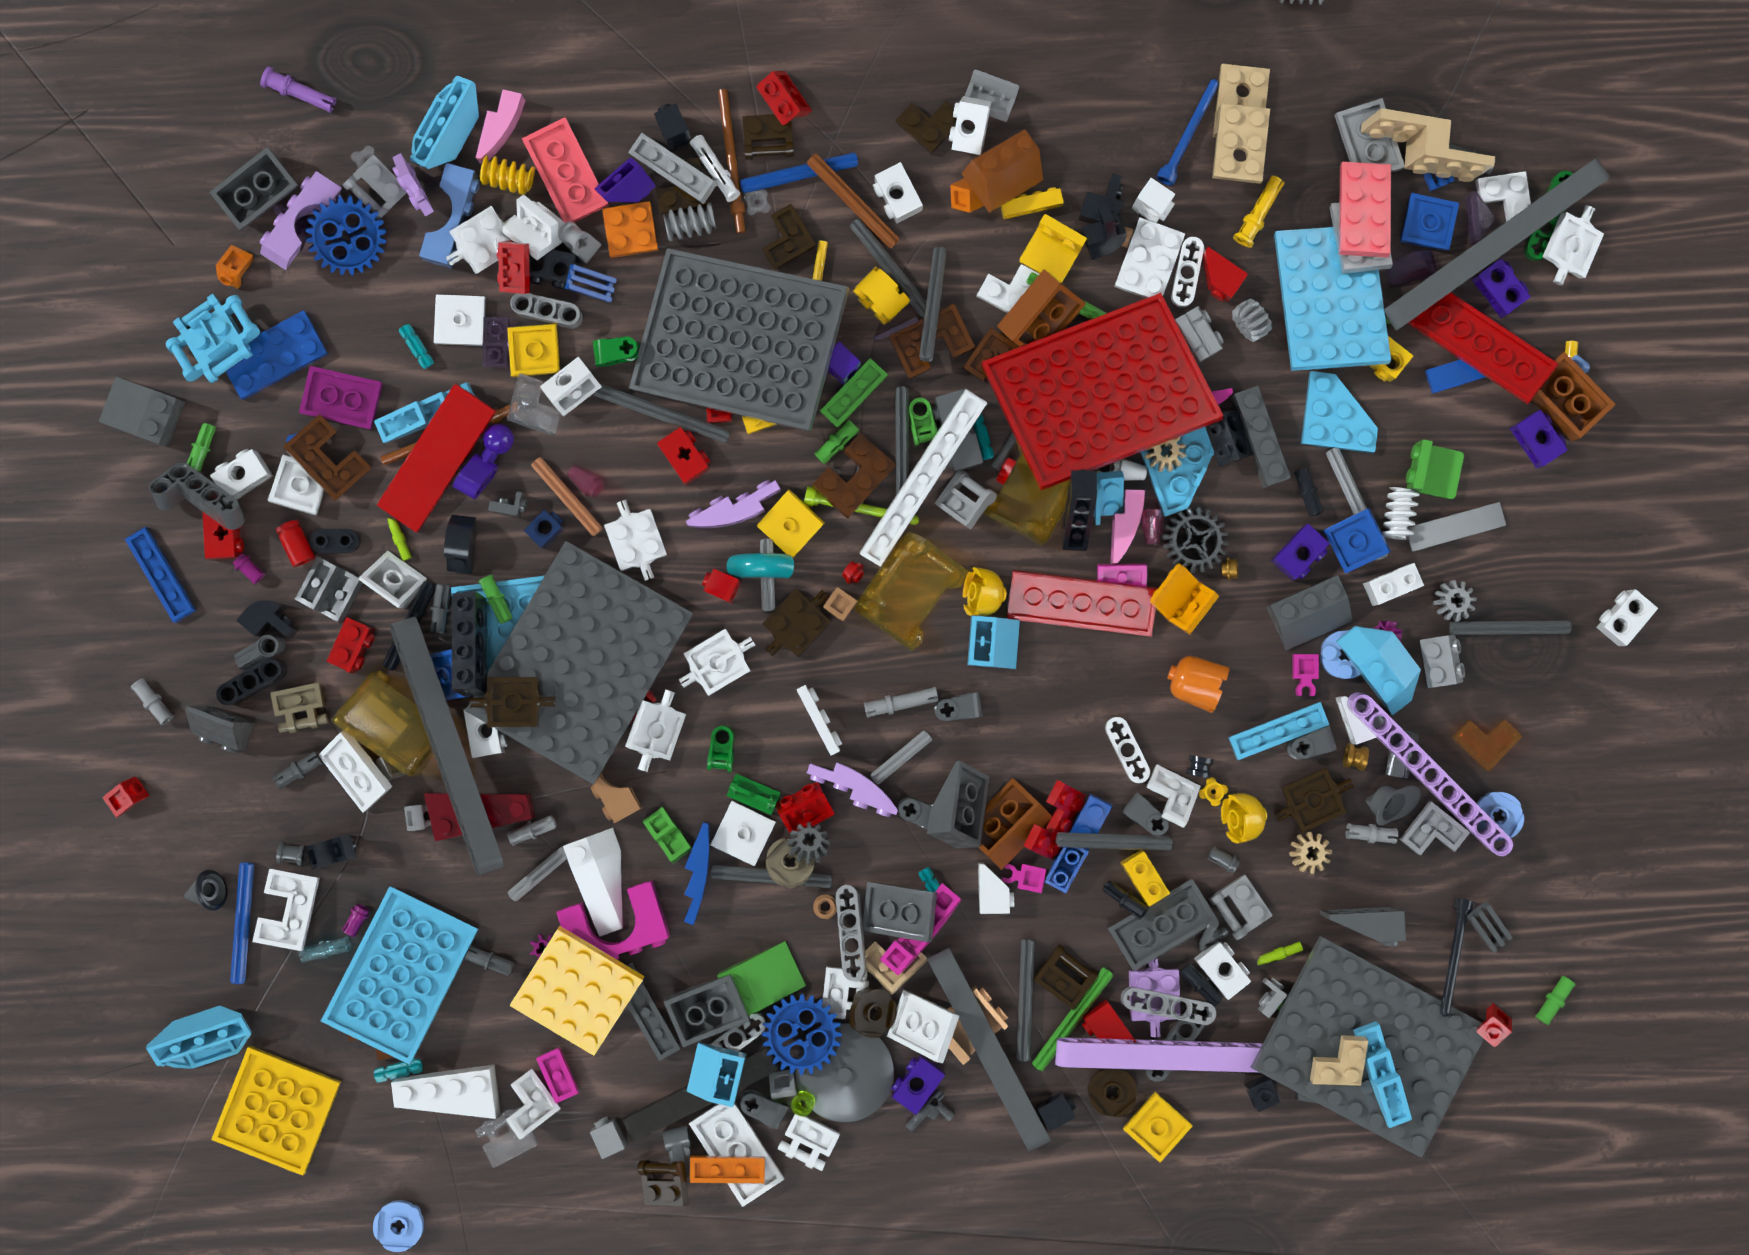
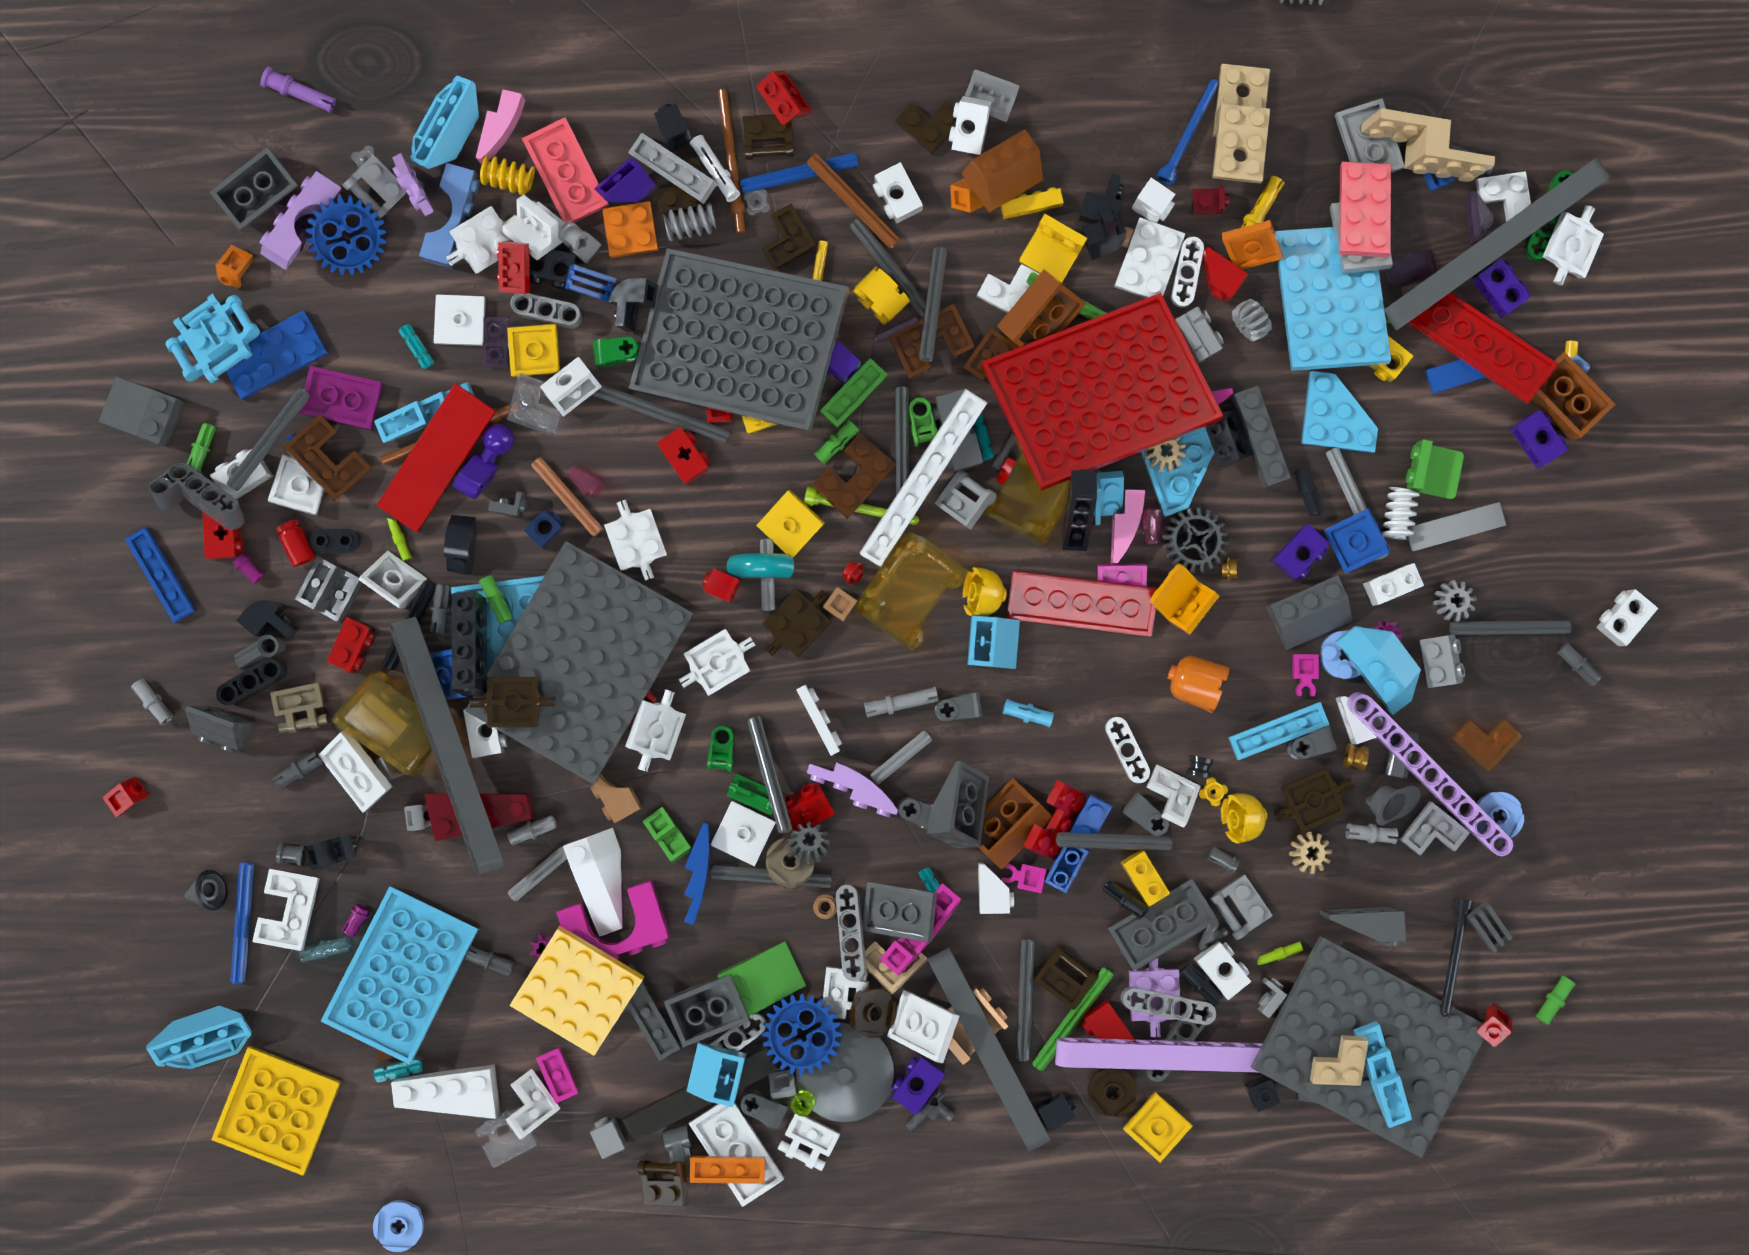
lavender slope [686,480,781,528] -> none
white cone [1109,459,1147,481] -> none
blue plate [1400,193,1459,252] -> none
none -> dark grey axle [227,388,310,491]
none -> black brick [609,278,658,332]
none -> dark grey axle [748,716,792,833]
none -> medium azure pin [1002,699,1054,728]
none -> dark red bracket [1192,186,1229,215]
none -> orange plate [1222,220,1283,269]
none -> dark grey axle [1557,642,1601,686]

